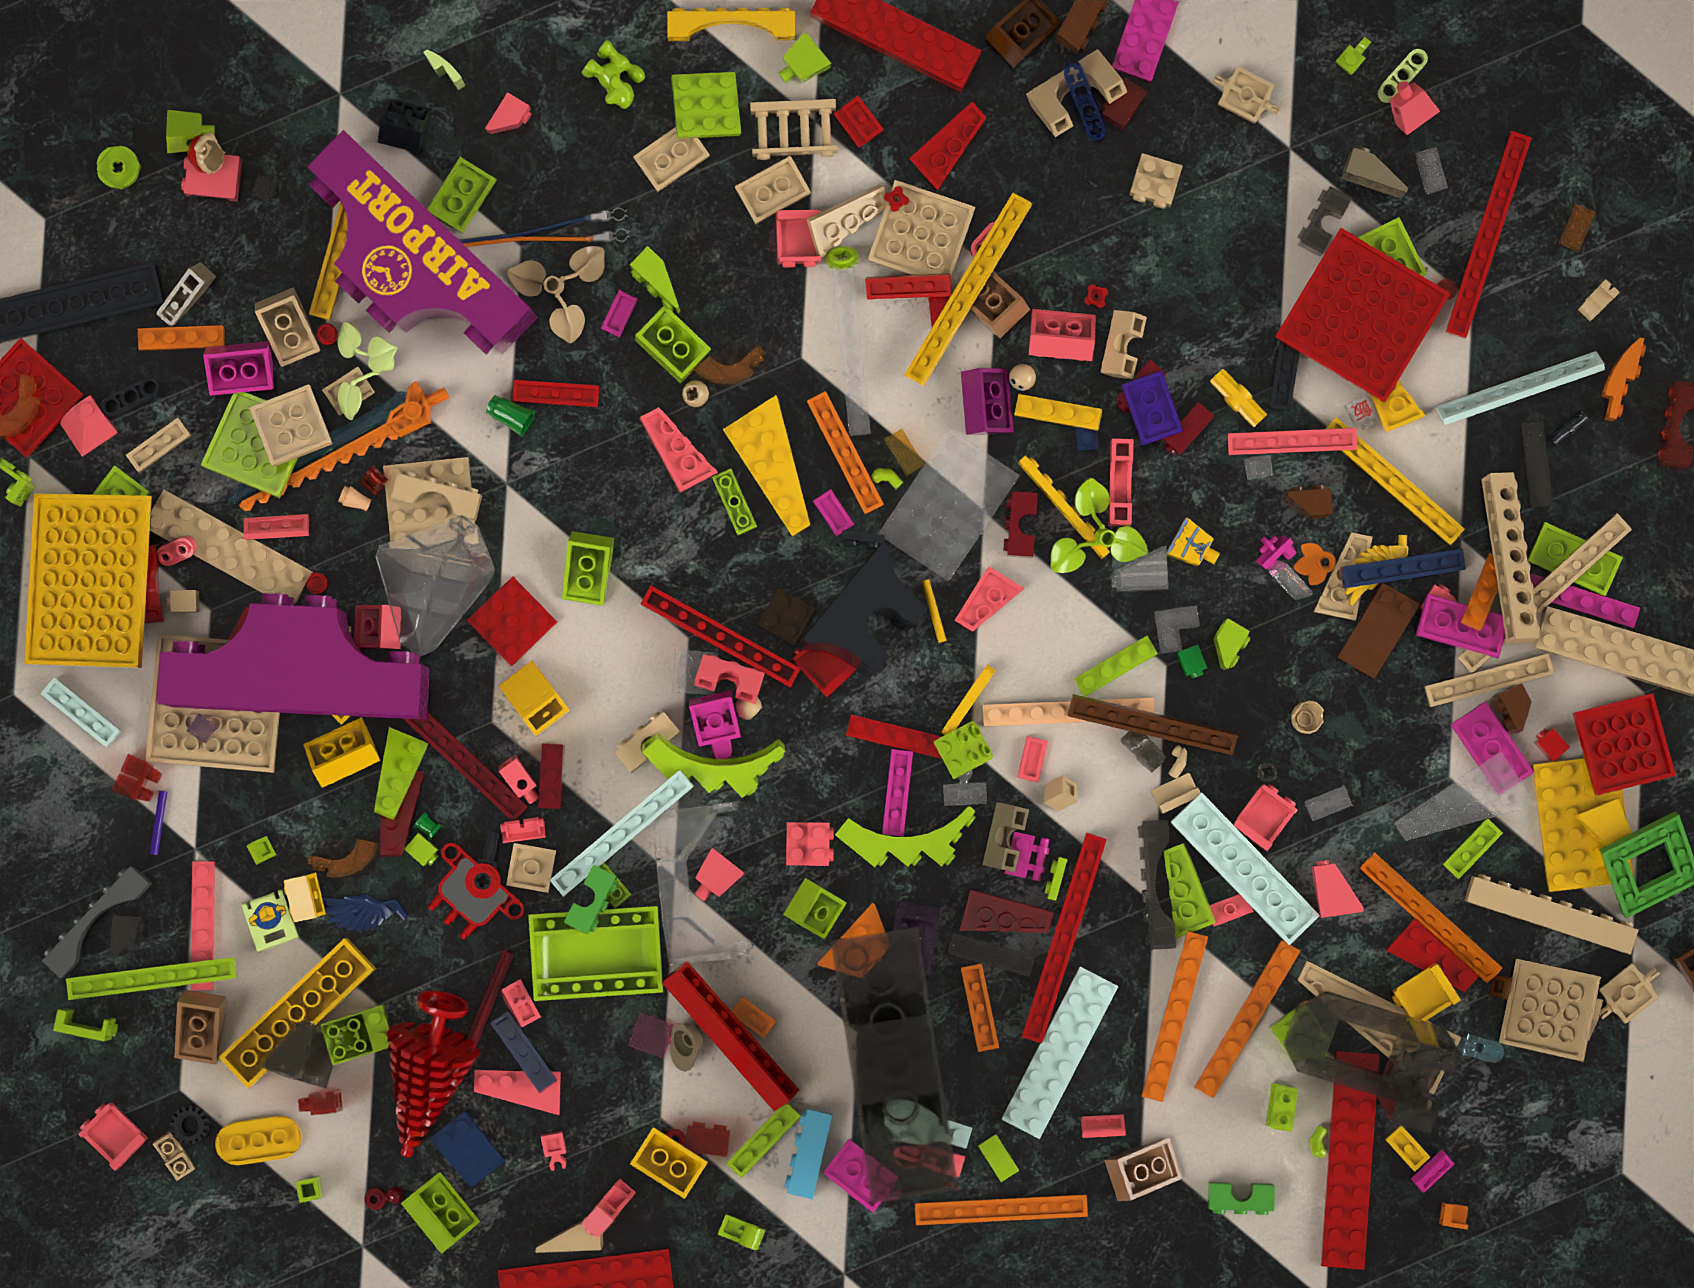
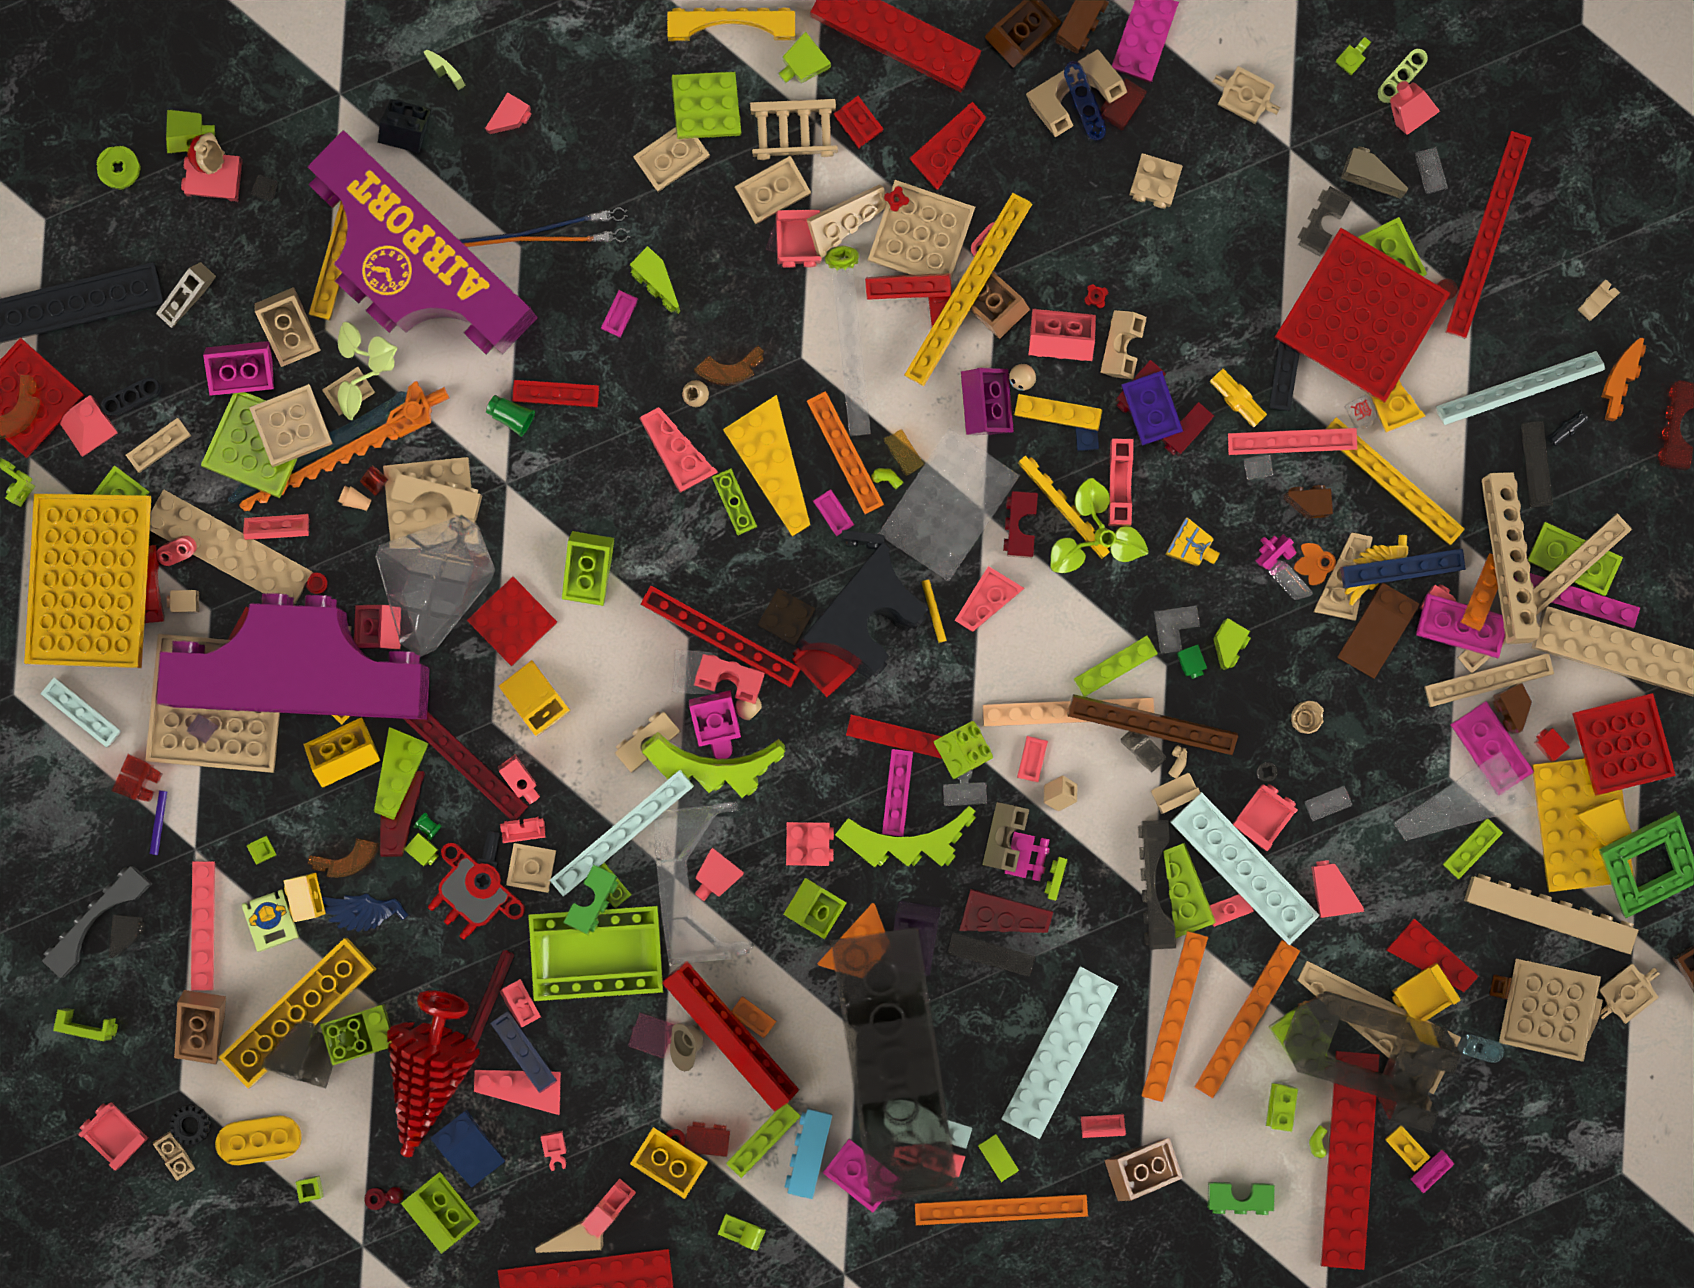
lime plate [66,957,237,1000] -> none
orange plate [138,325,225,351] -> none
clear red hips [298,1089,343,1115] -> none
red plate [316,323,338,345] -> none
lime plate [427,157,497,234] -> none
tan plant [507,246,605,343] -> none
dark red arch [538,744,565,809] -> none
lime animal [582,40,645,109] -> none
lime slope [635,305,711,384] -> none
yellow beam [941,664,996,735] -> none
orange plate [961,963,999,1052] -> none
red plate [1021,833,1107,1043] -> none
clear slope [1111,546,1168,592] -> none
orange plate [1360,852,1502,983] -> none
orange panel [1439,1202,1468,1229] -> none
clear orange plate [1558,204,1596,252] -> none

